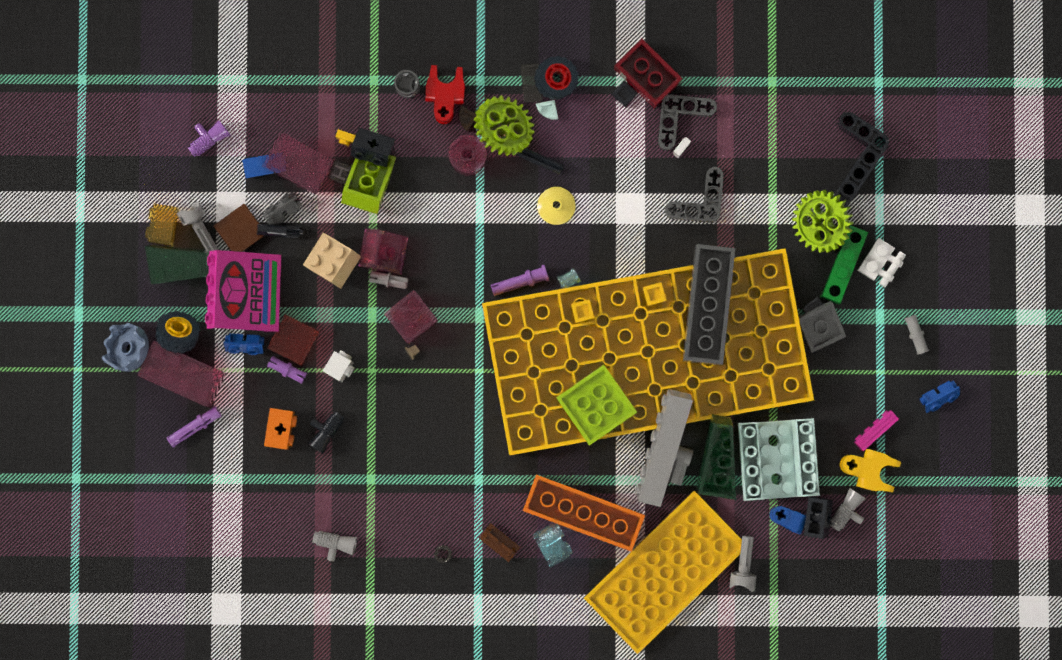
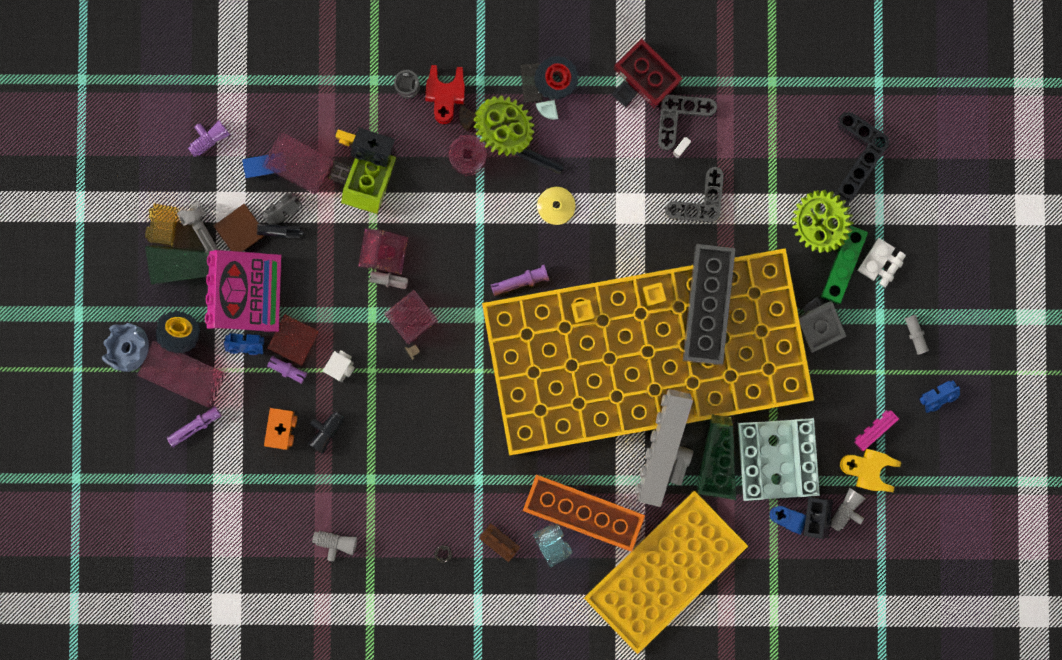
tan brick [303,233,361,289] -> none
clear light blue bush [556,268,581,289] -> none
lime plate [556,365,637,446] -> none
light grey piece [729,536,757,592] -> none

